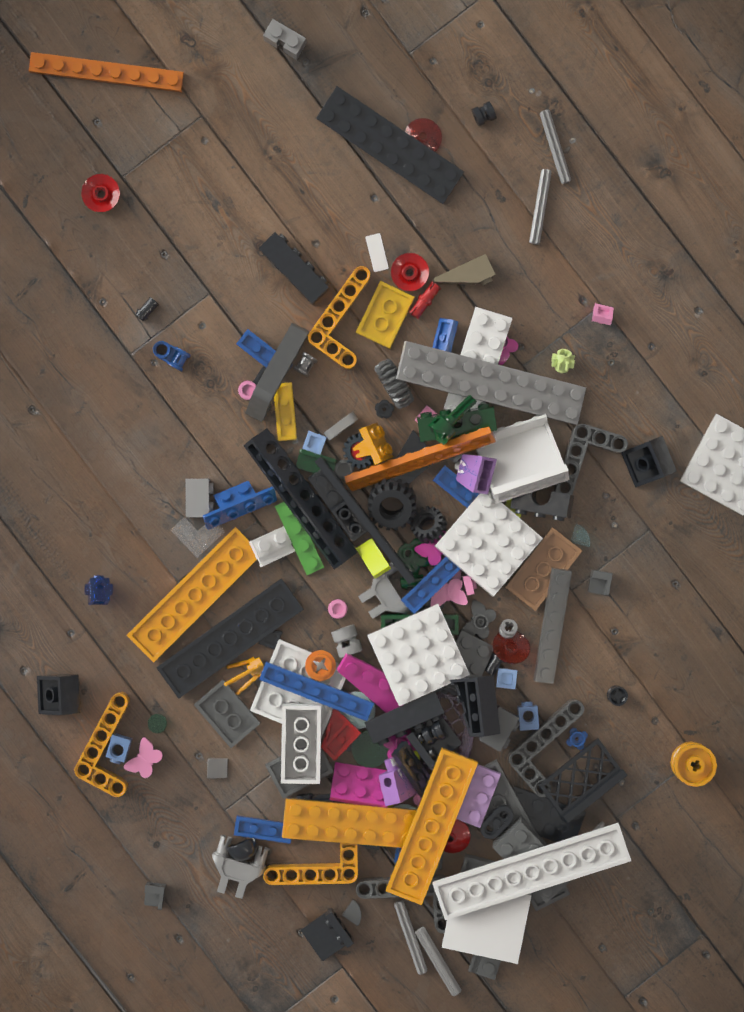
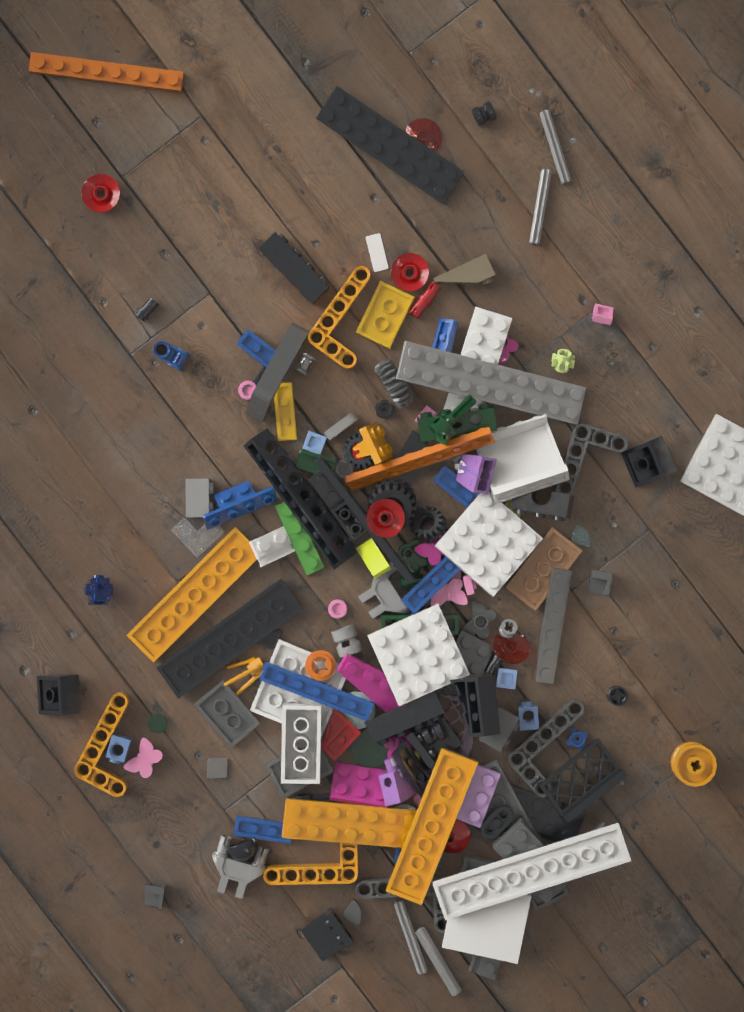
light grey brick [263,19,306,60] -> none
none -> red dish [367,499,405,538]

